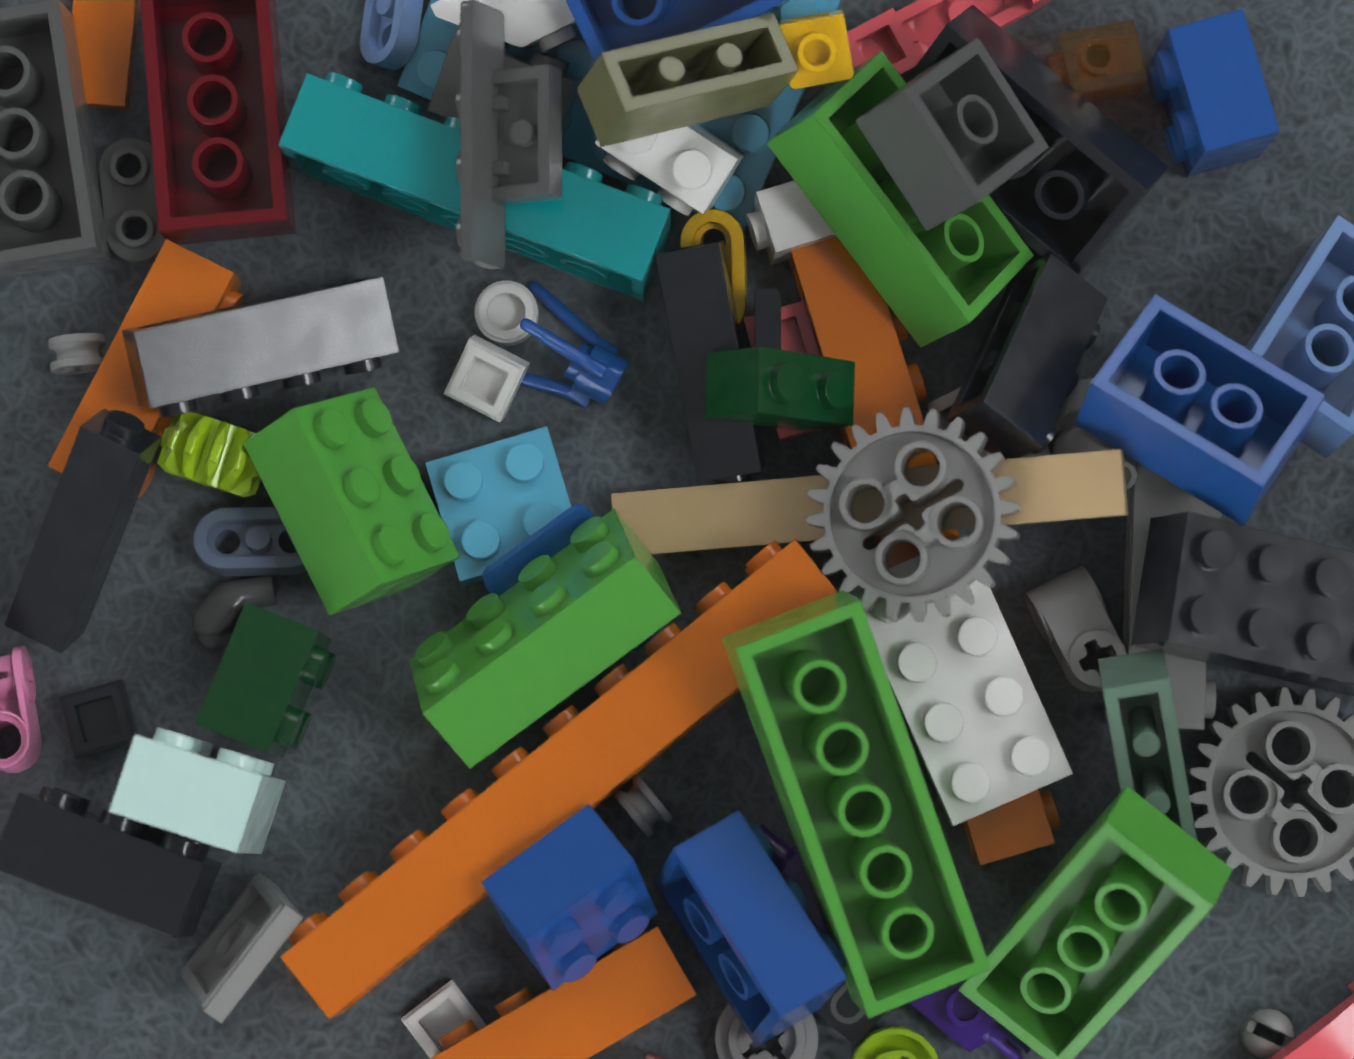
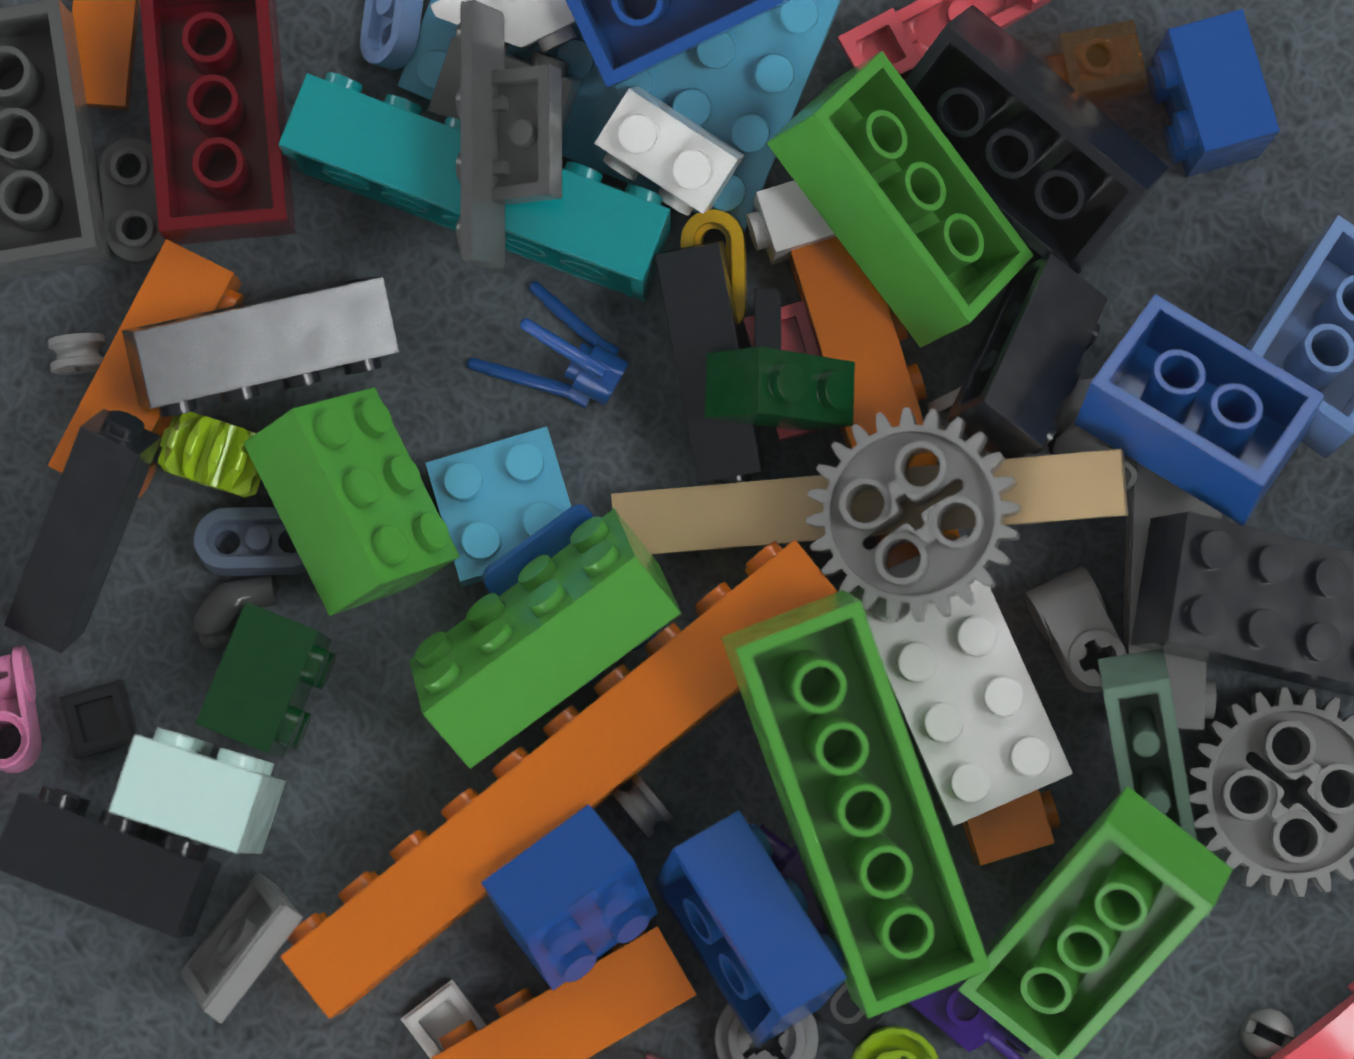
white tile [444,334,530,422] -> none
white tile [475,281,539,346] -> none
olive brick [577,13,799,147] -> none
yellow bracket [779,9,854,89] -> none
dark grey brick [855,38,1049,231] -> none

